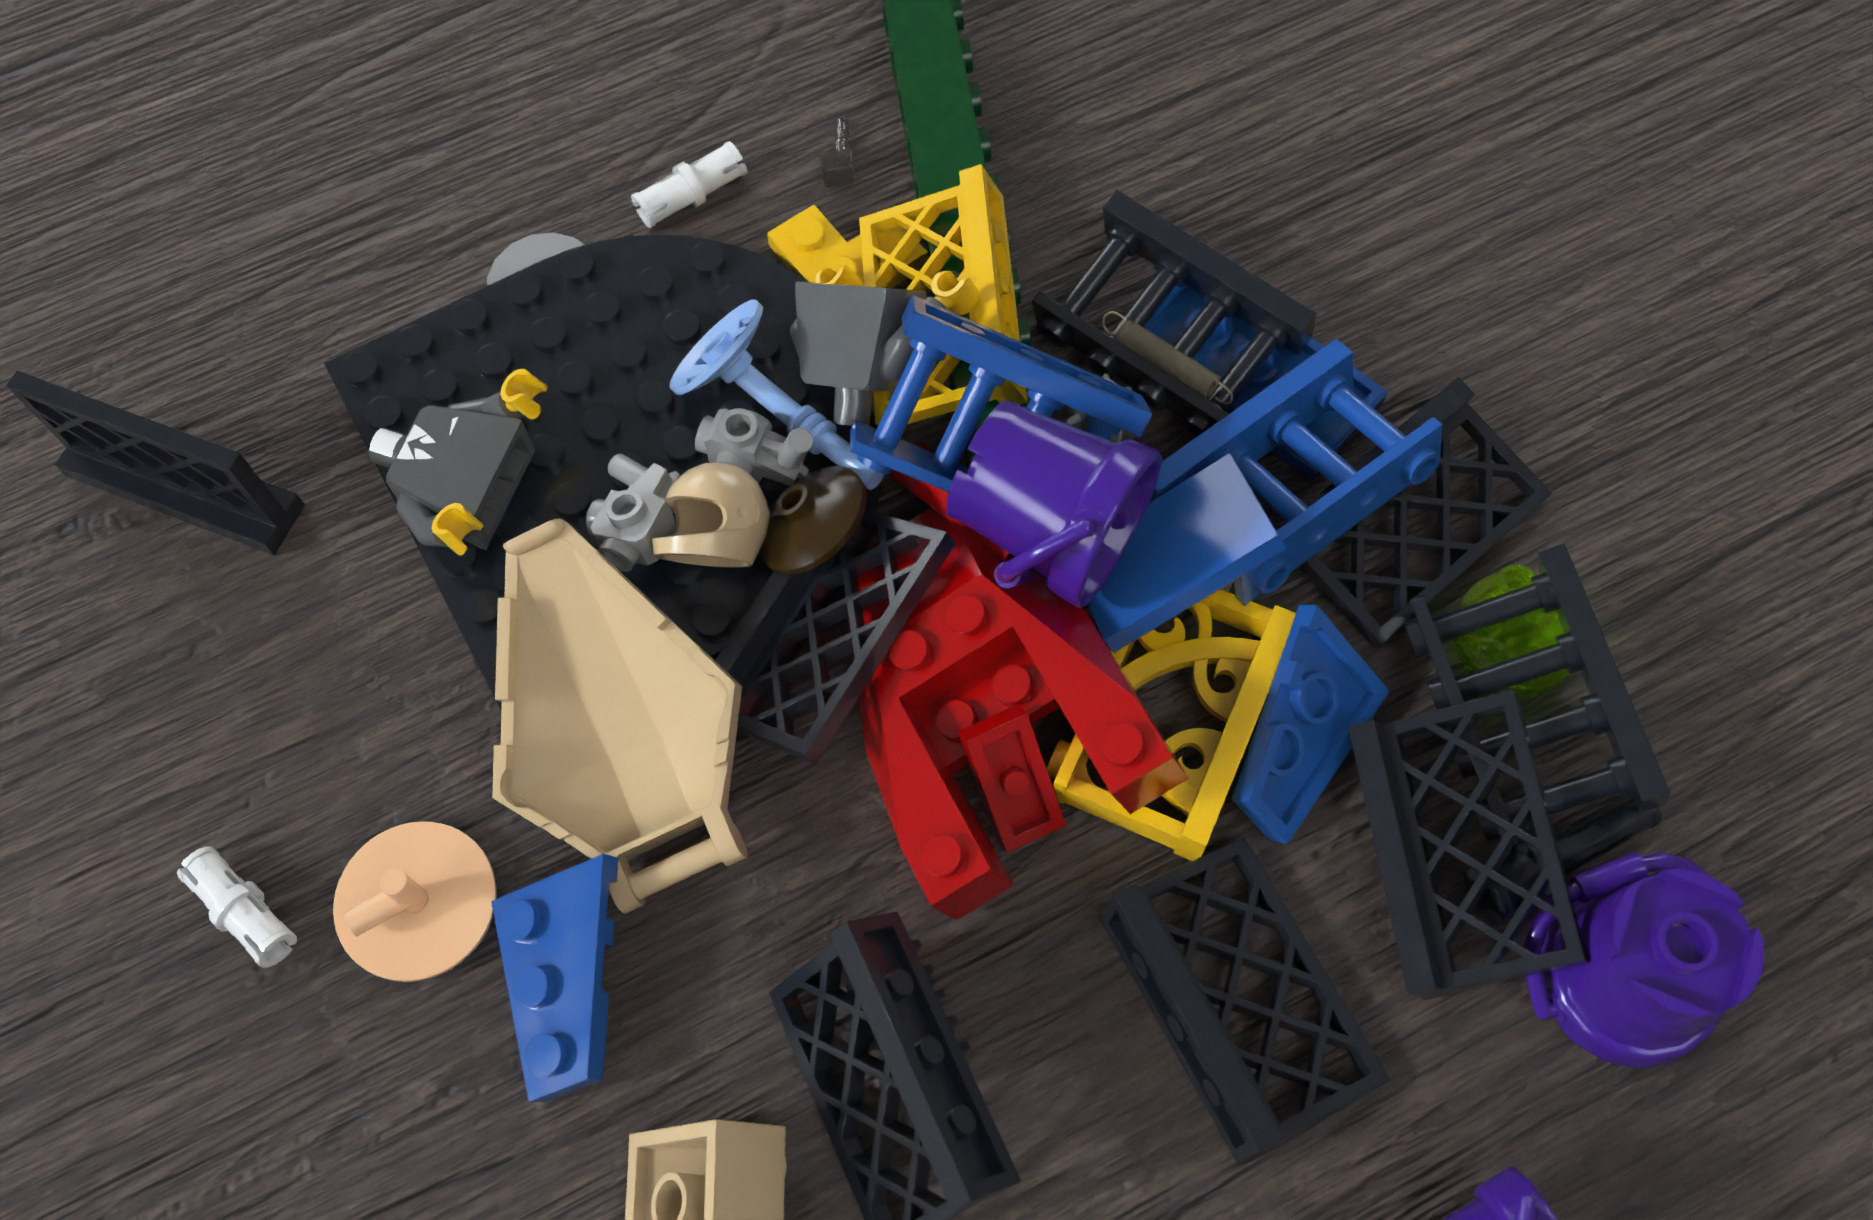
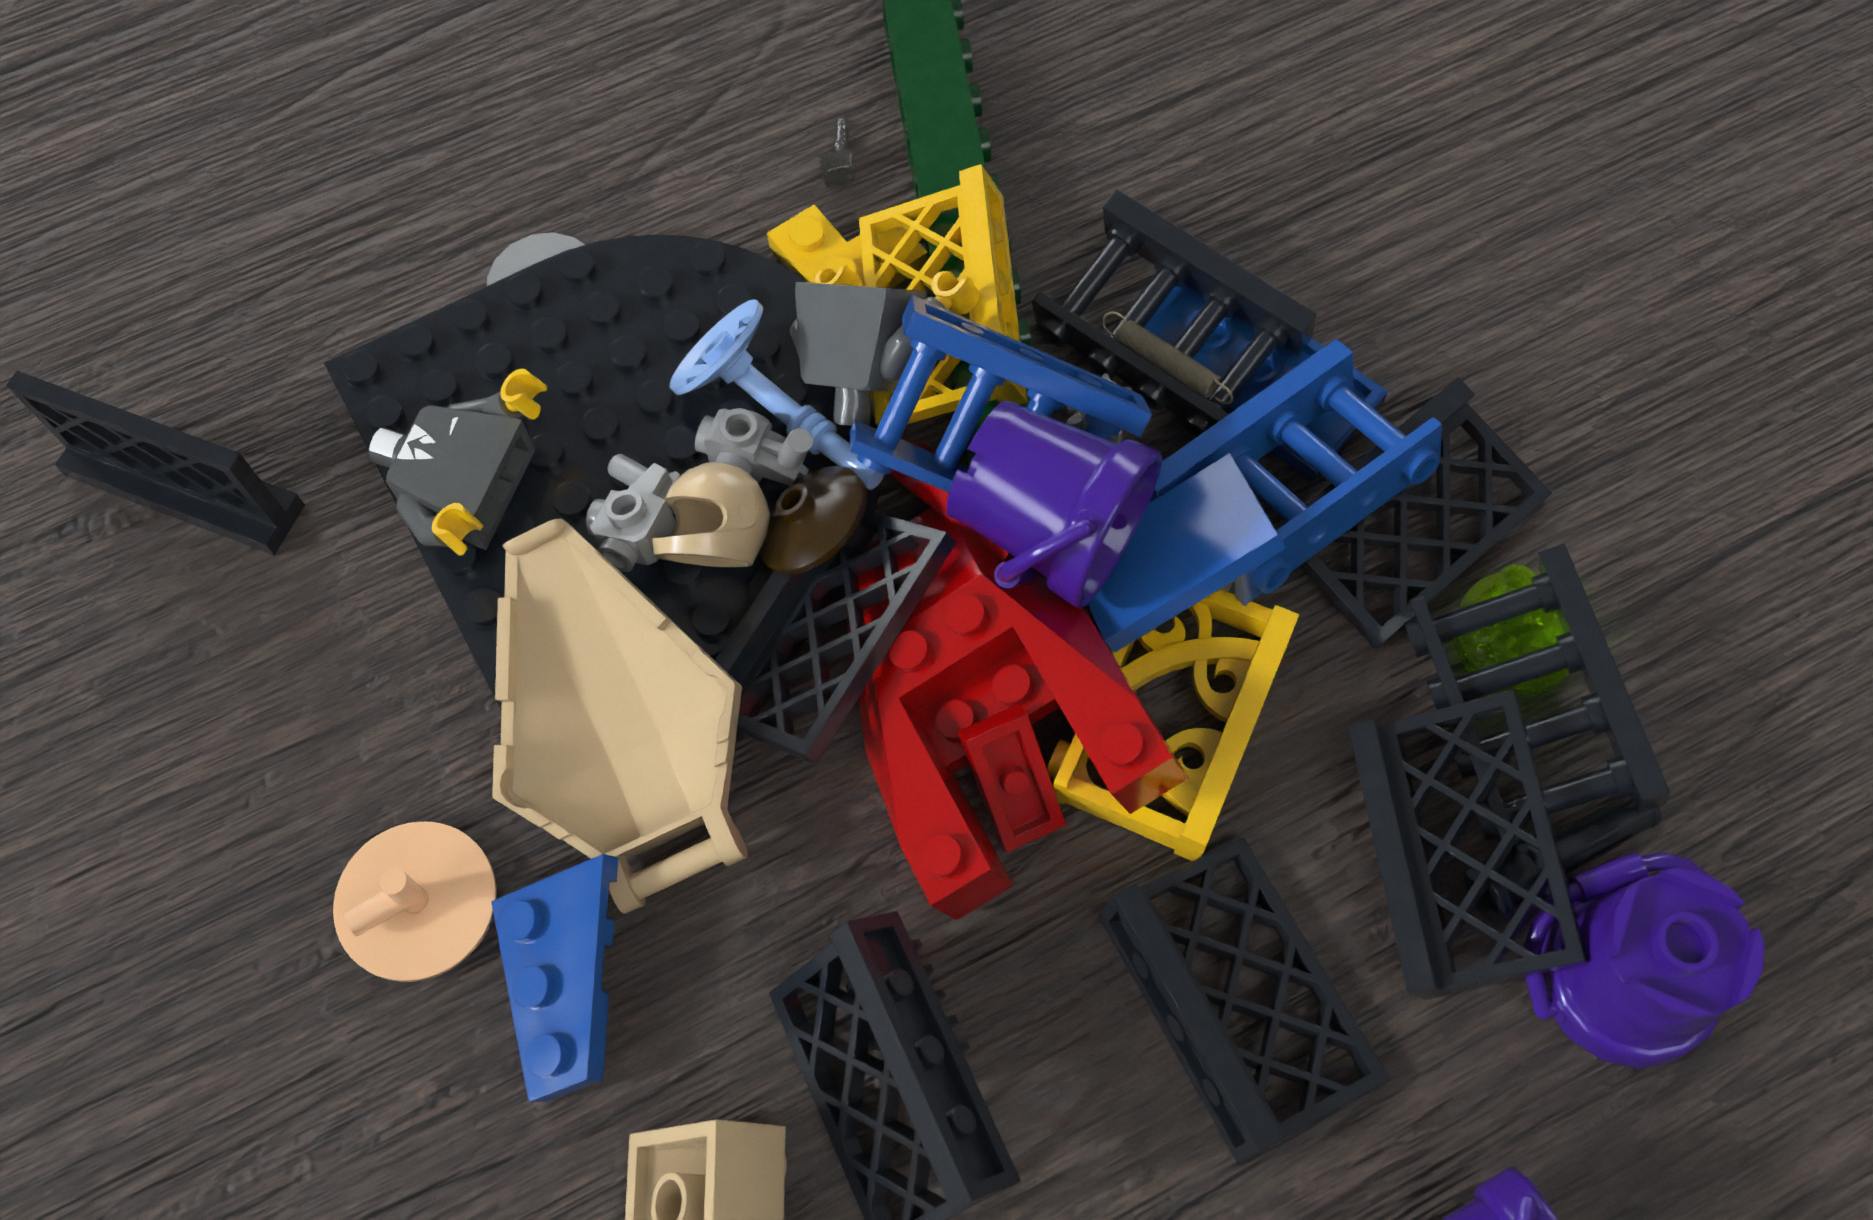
white pin [177,846,297,968] -> none
white pin [631,141,747,228] -> none
blue wing [1232,604,1390,844] -> none

